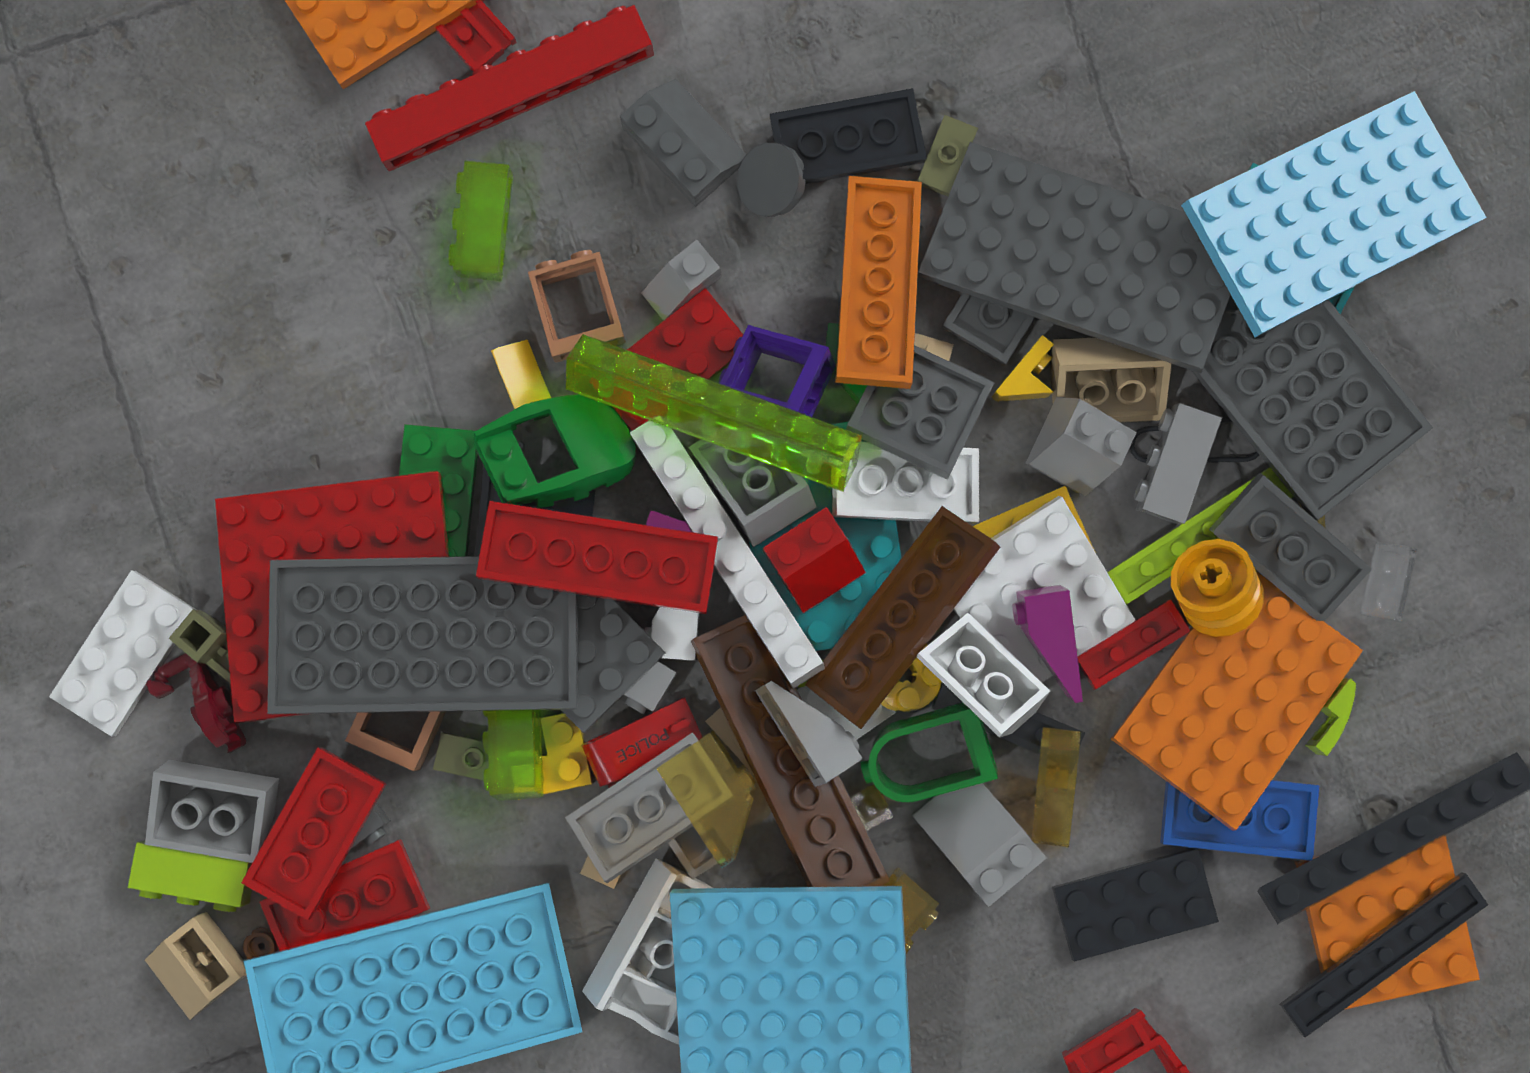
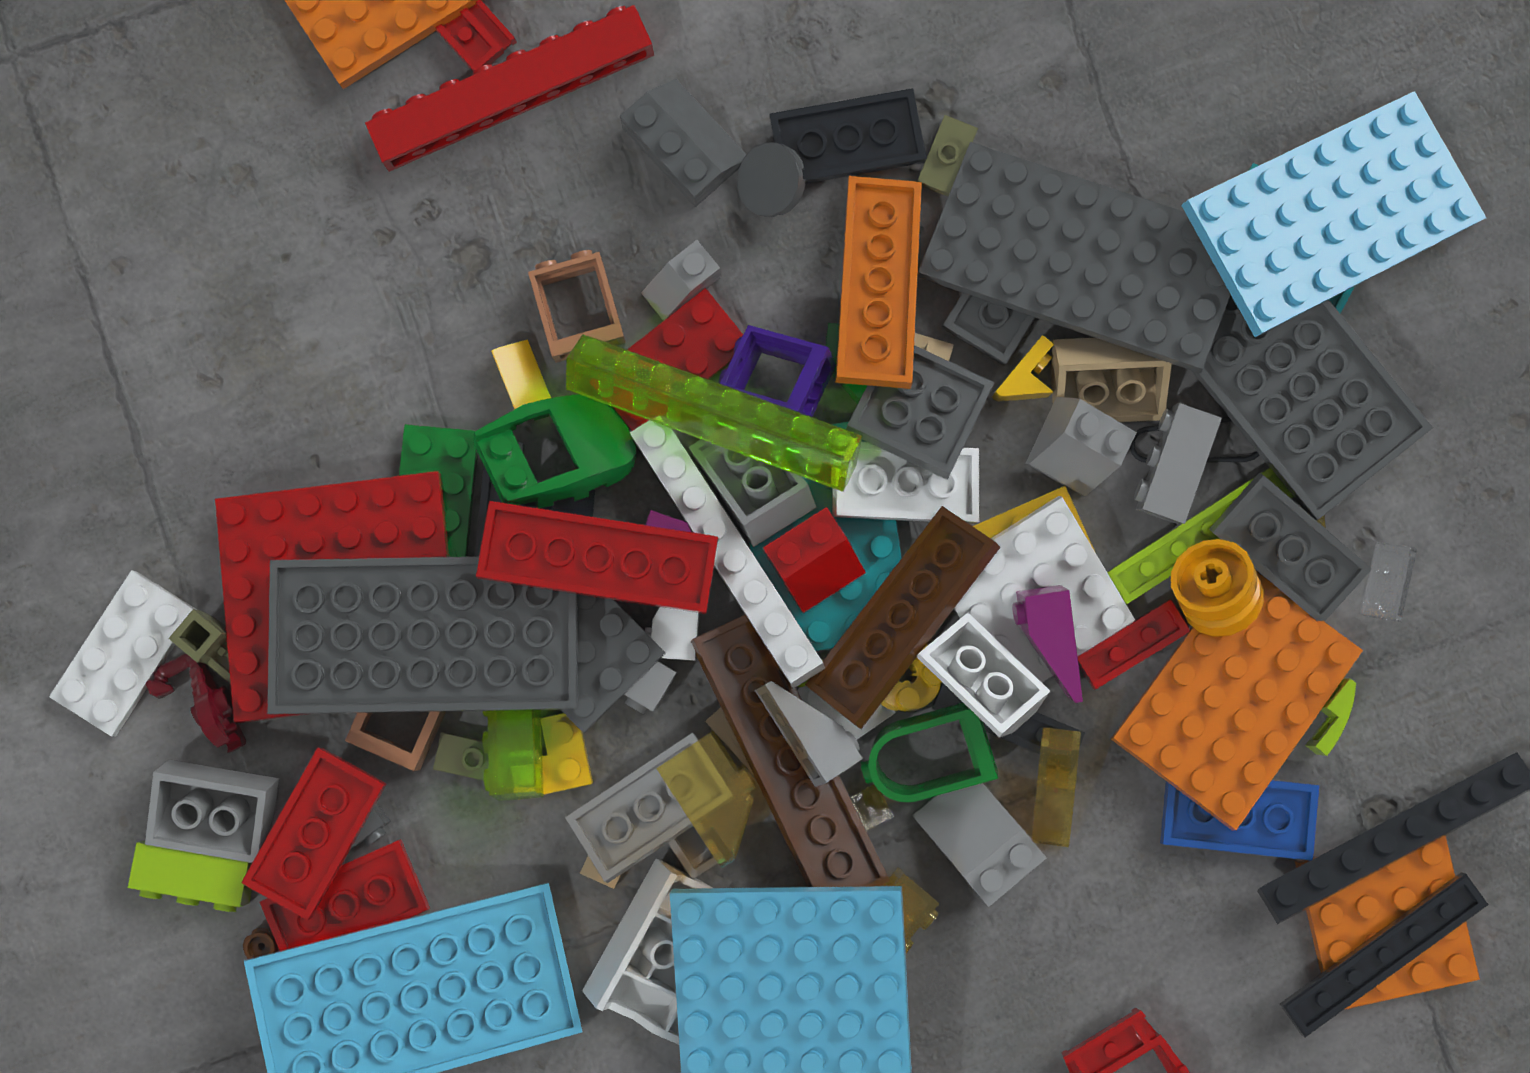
tan slope [145,912,247,1020] -> none
clear neon green brick [448,161,513,281] -> none
red door [581,697,703,788] -> none
black plate [1052,848,1219,962] -> none

